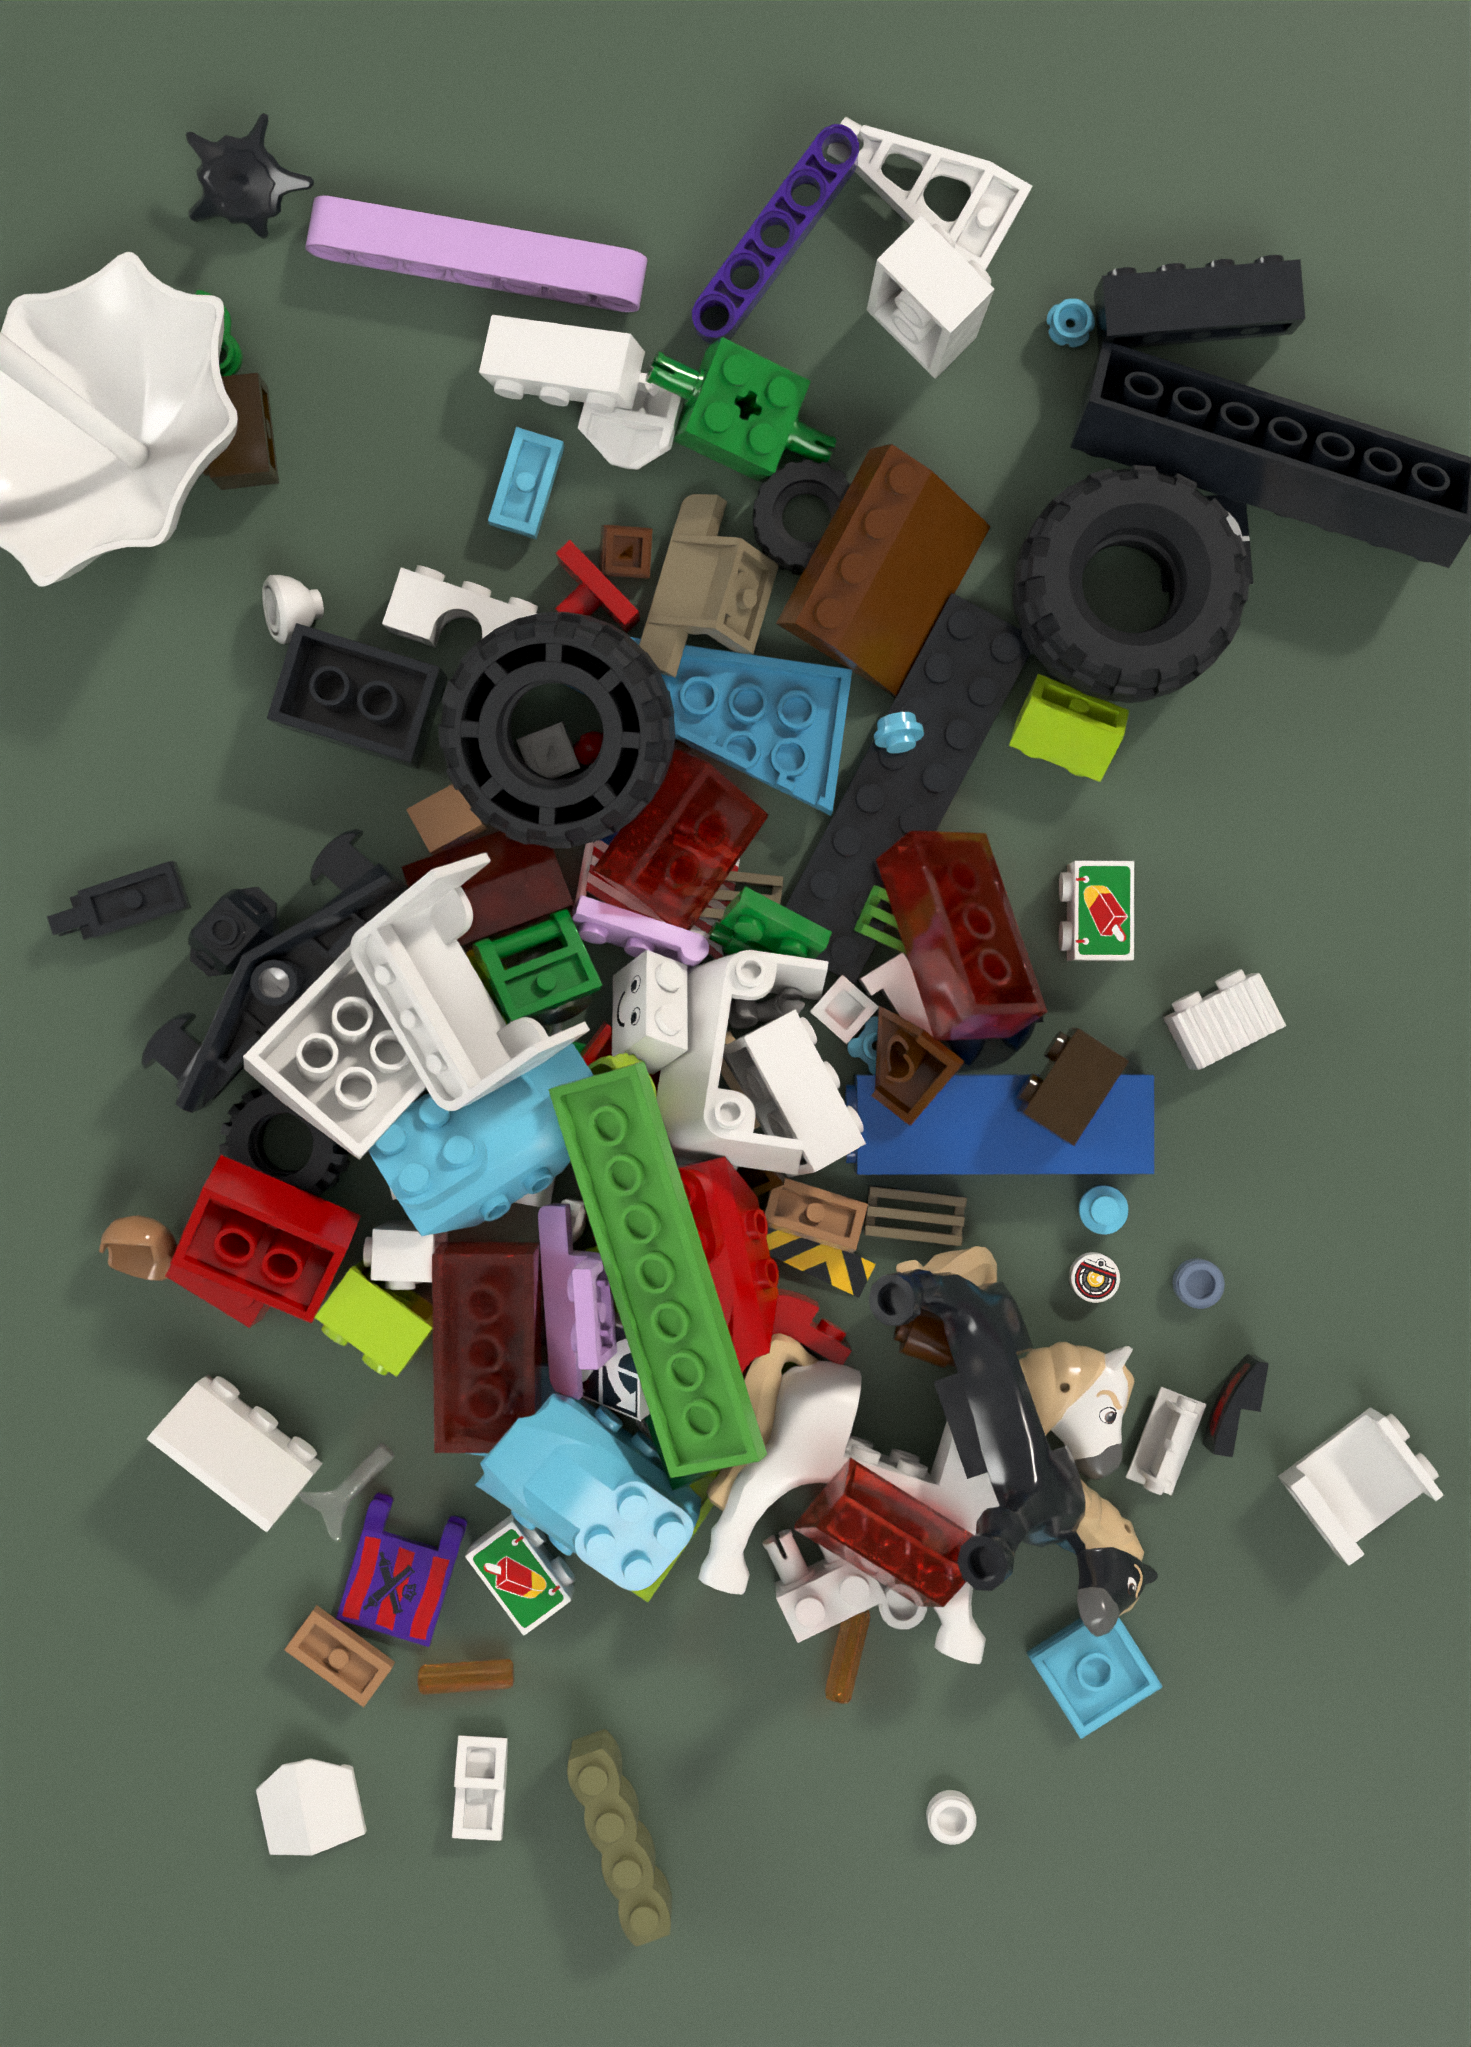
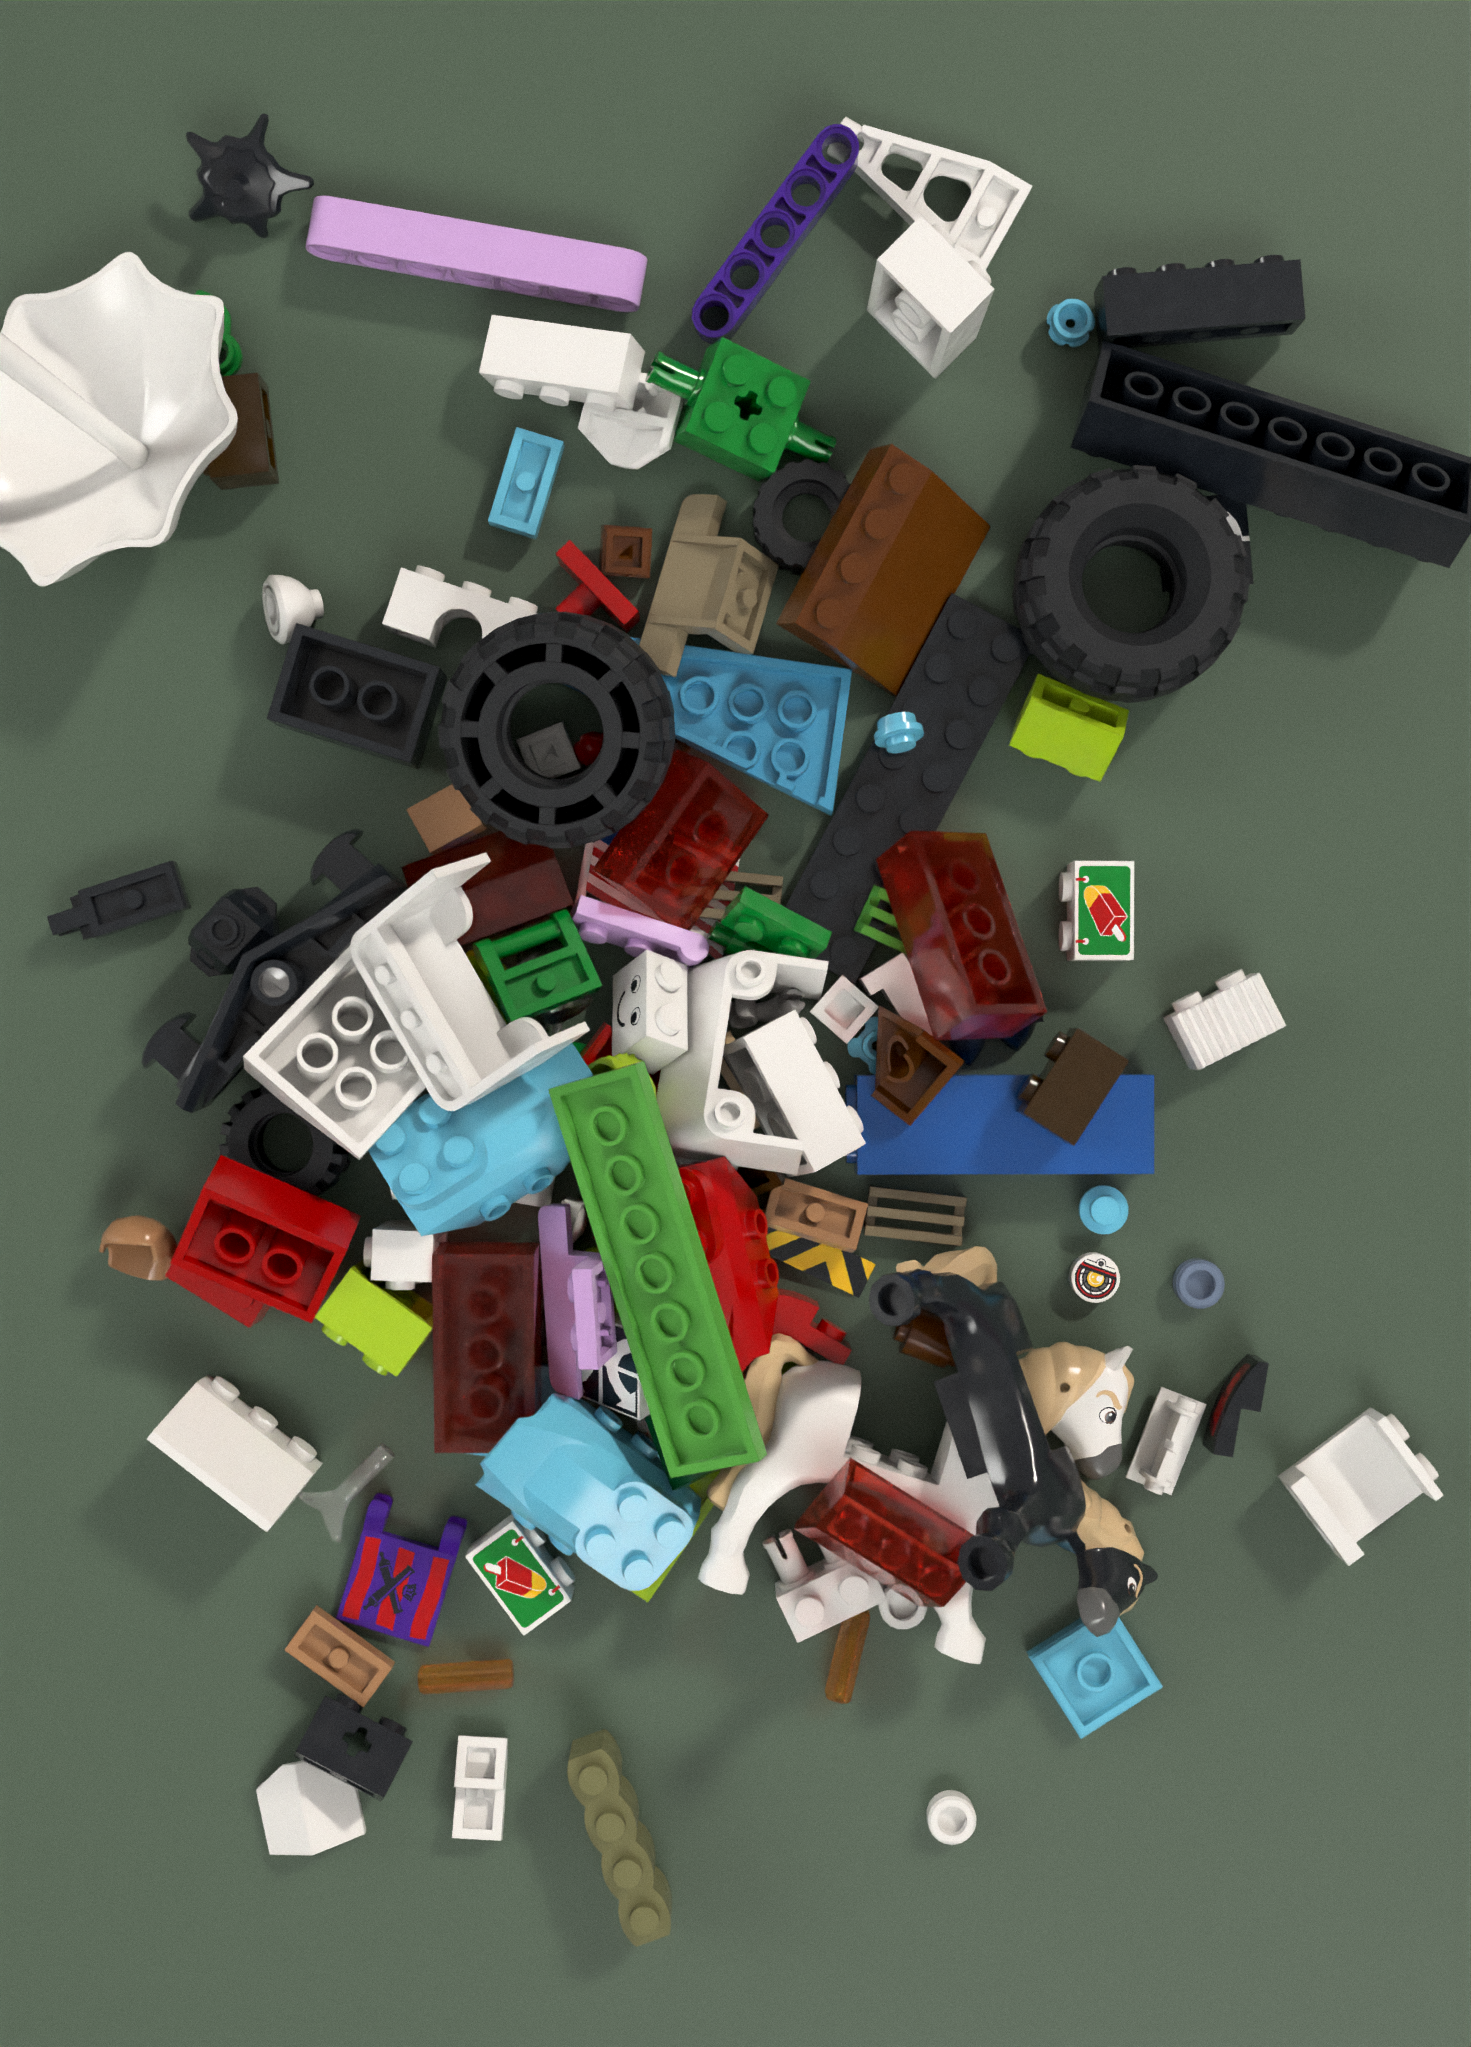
none -> black brick [294,1694,413,1802]

